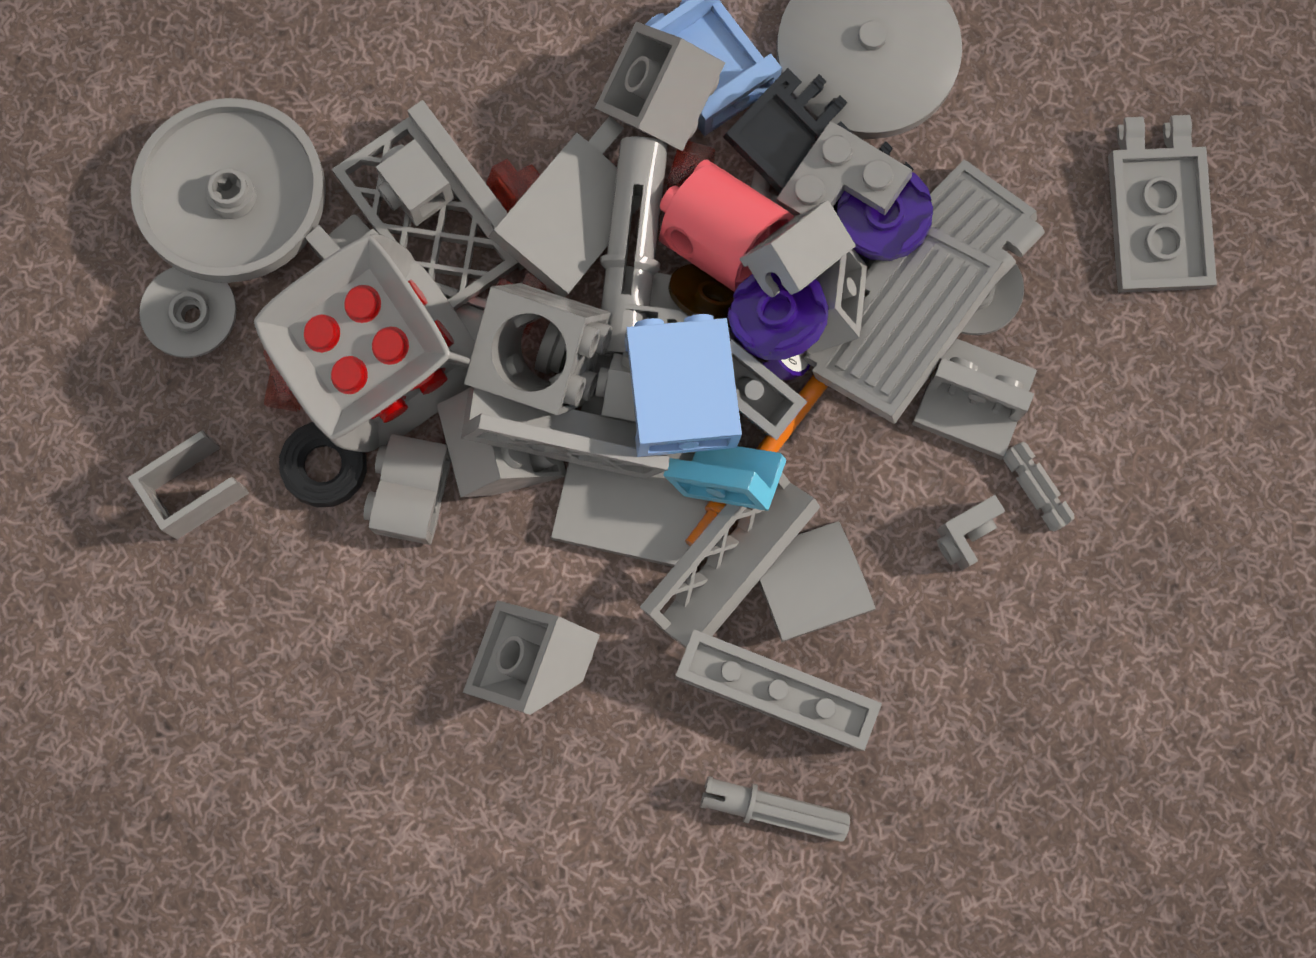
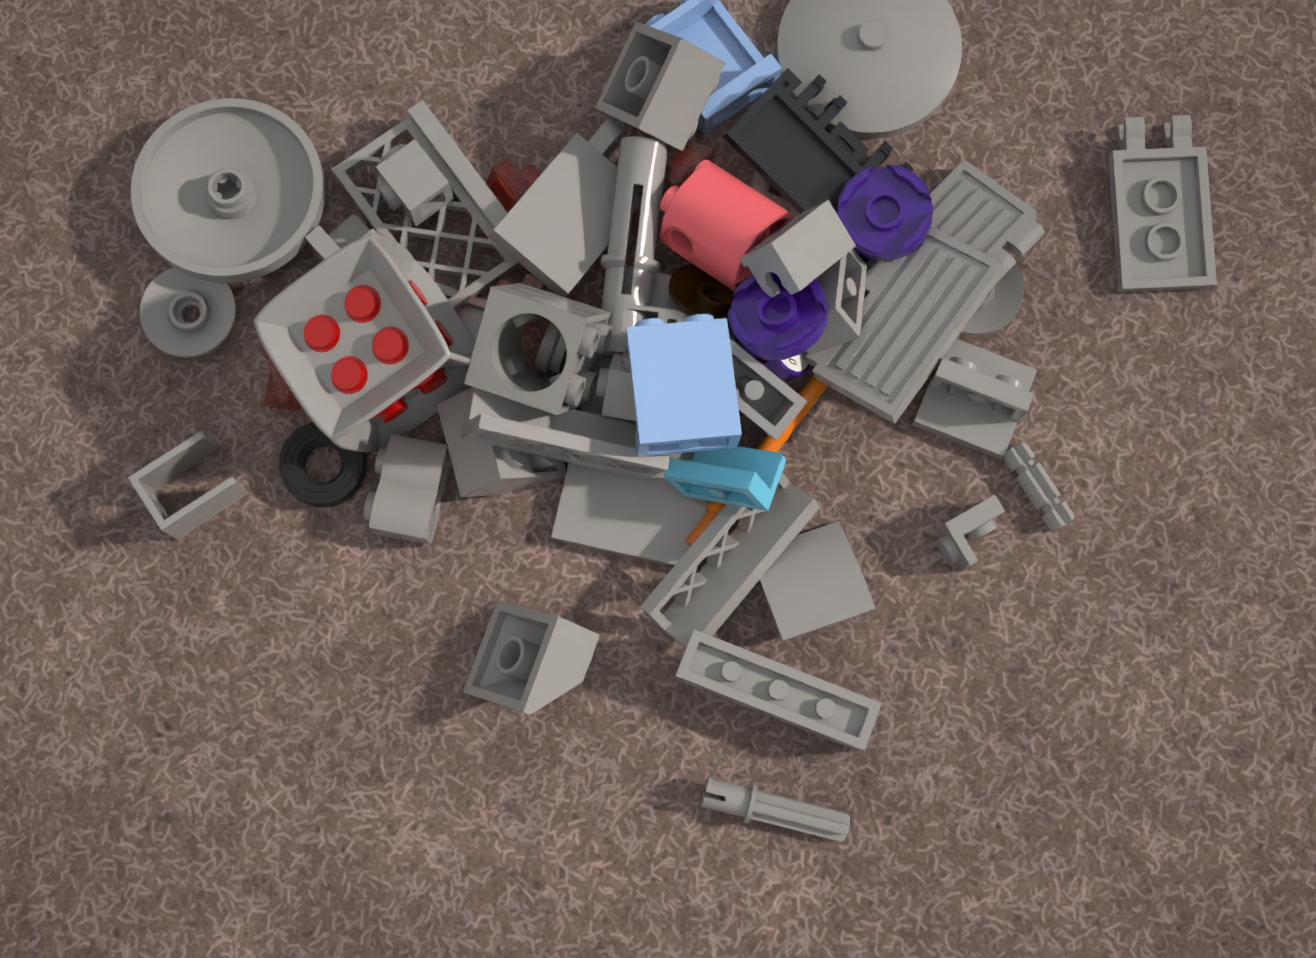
light grey plate [777,121,912,216] -> none

